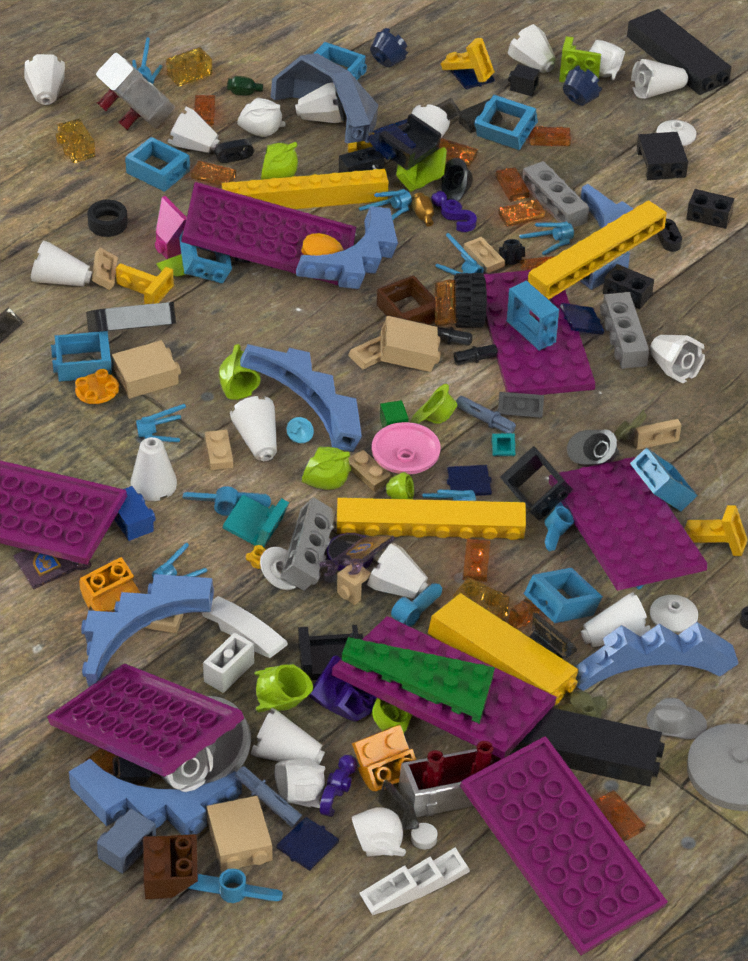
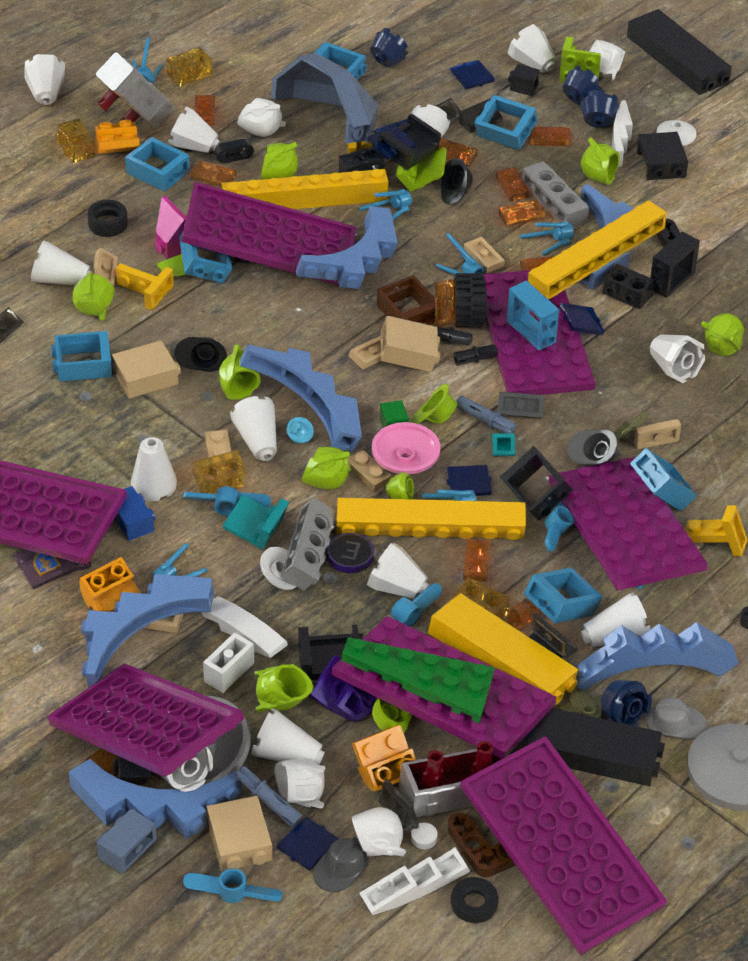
light orange dish [75,369,119,404] -> none
beam [86,302,177,333] -> none
dark azure plant [136,404,186,442] -> none
reddish brown slope [143,834,198,899] -> none
dark green plant [227,75,263,96] -> none
yellow plate [246,545,266,569] -> none
white cone [295,82,344,123] -> none
light orange dish [301,233,344,256] -> none
flag [319,535,395,576] -> none
dark purple piece [320,755,358,817] -> none
tan bracket [337,561,371,605] -> none
pearl gold plant [412,192,434,227] -> none
dark purple piece [431,191,477,232] -> none
yellow bracket [440,38,495,82] -> none
black gear [499,239,525,265] -> none
clear orange plate [594,790,646,842] -> none
light grey brick [600,292,649,369] -> none
white cone [631,59,688,99] -> none
white dish [650,595,698,633] -> none
black brick [686,189,735,229] -> none
none -> lime helmet [72,272,115,321]
none -> light orange brick [95,120,140,154]
none -> black piece [174,337,227,372]
none -> clear yellow brick [192,450,247,494]
none -> dark grey piece [313,837,369,892]
none -> reddish brown beam [448,812,516,877]
none -> black tyre [450,877,499,923]
none -> dark blue cone [580,90,620,128]
none -> lime helmet [581,137,620,185]
none -> dark blue cone [601,680,652,726]
none -> white slope [612,100,633,167]
none -> black window [650,231,700,298]
none -> lime helmet [701,313,744,356]

